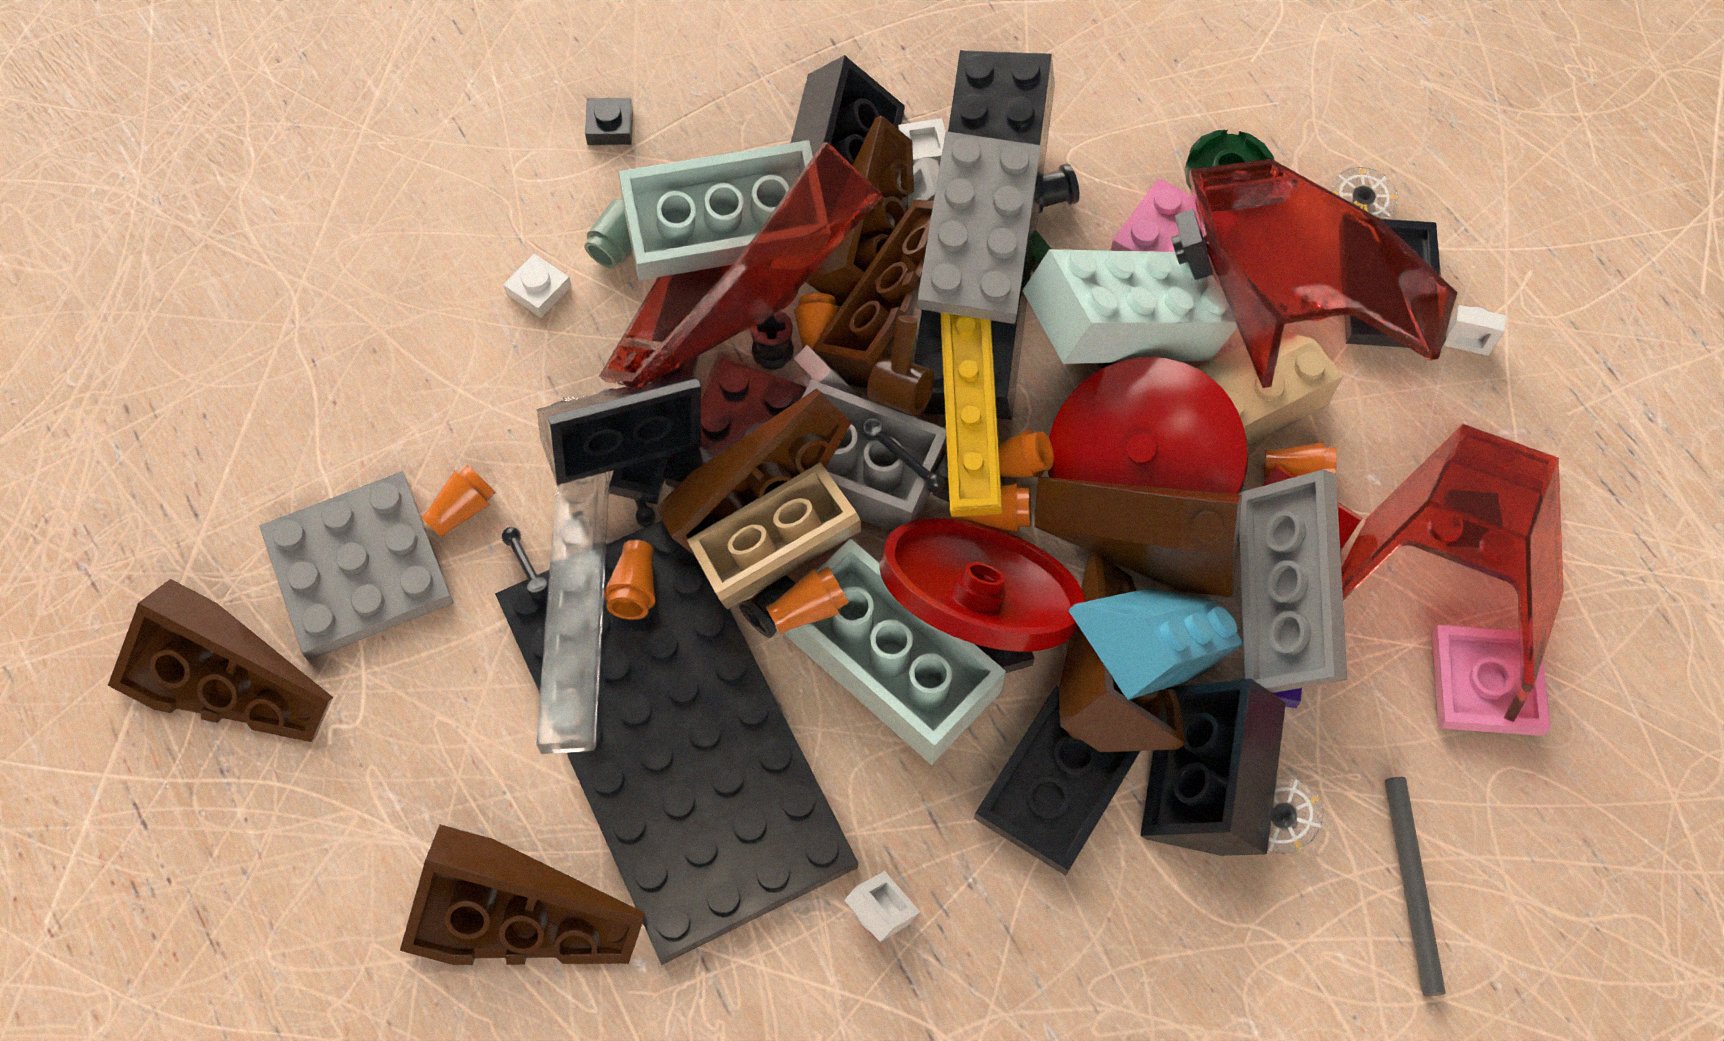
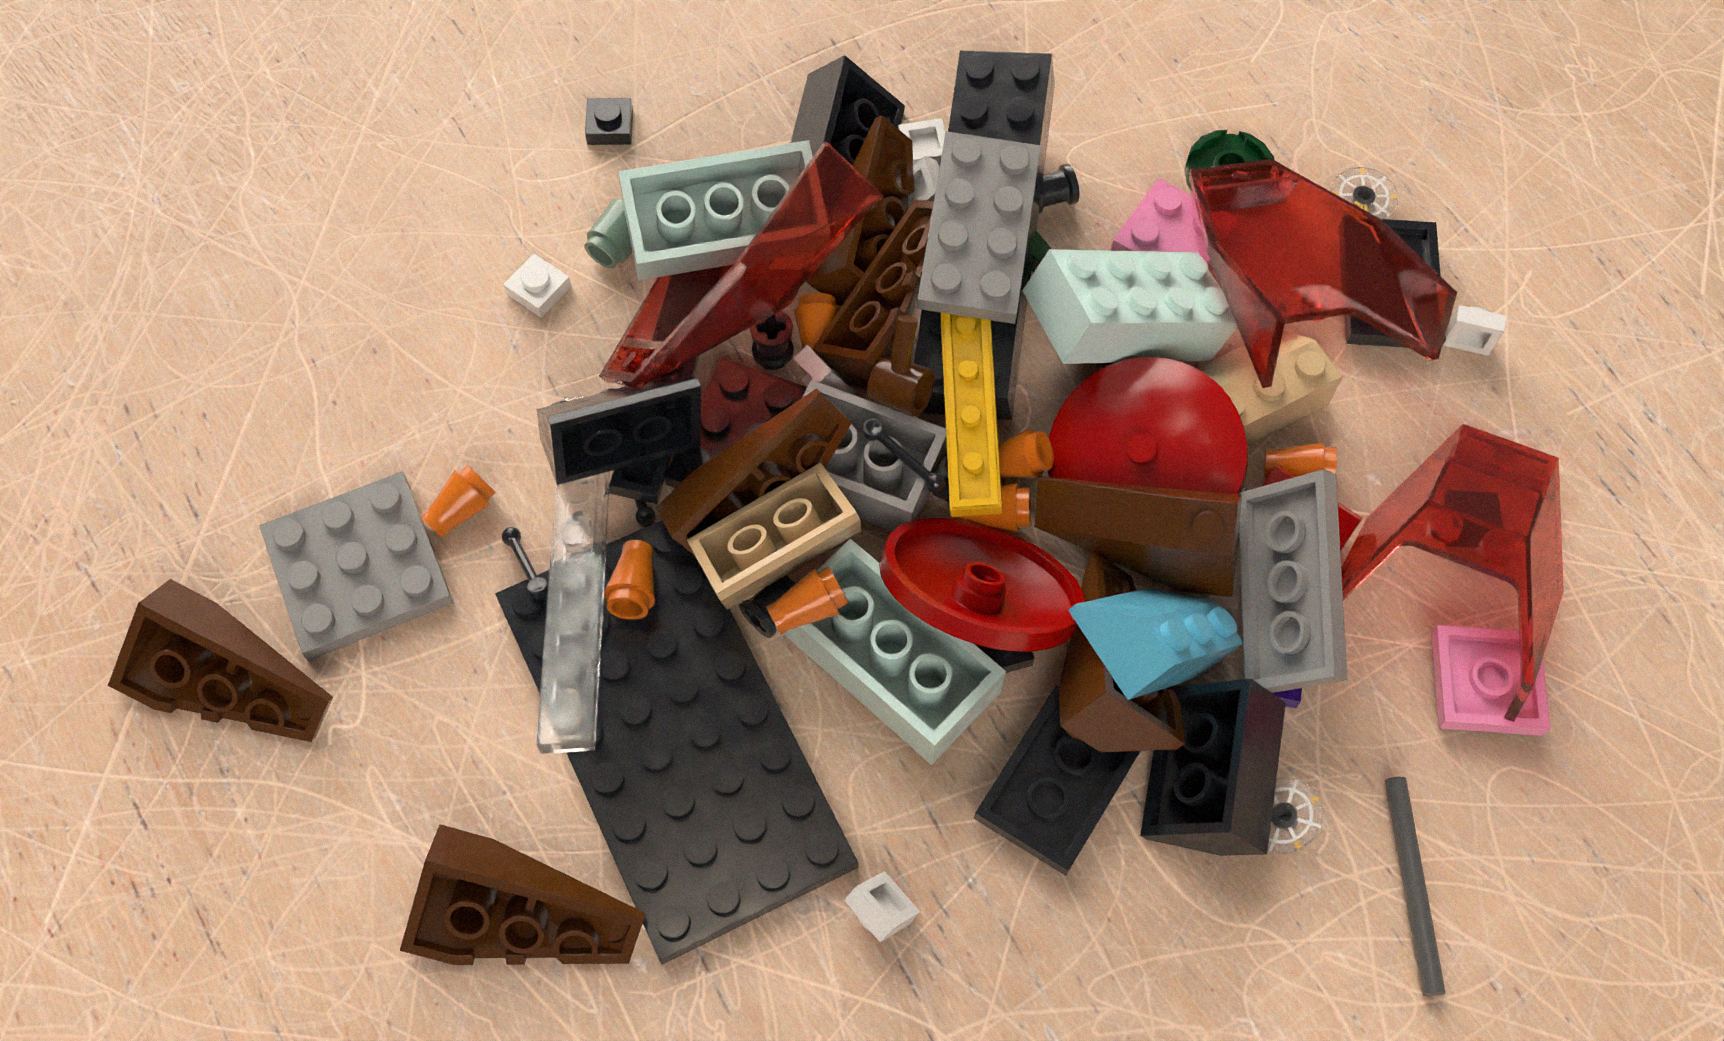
black plate [1171,209,1214,280] -> none

